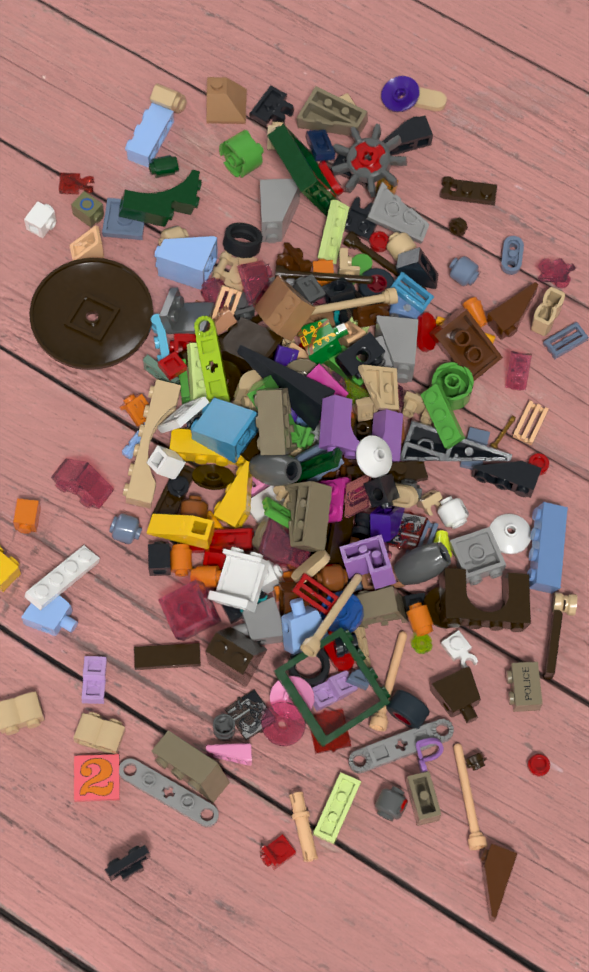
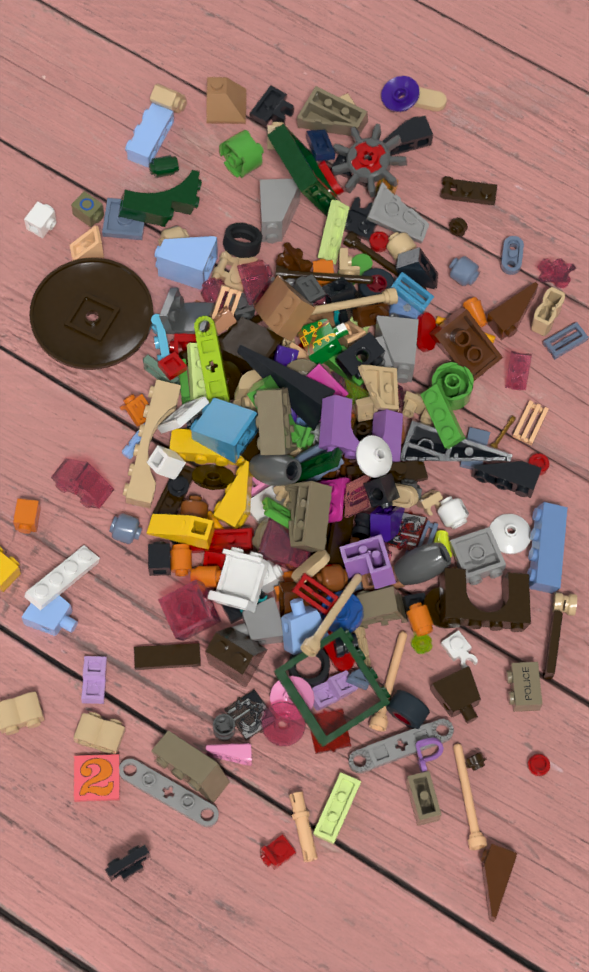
clear red plate [59,173,94,195] -> none
dark grey head [375,786,408,822] -> none

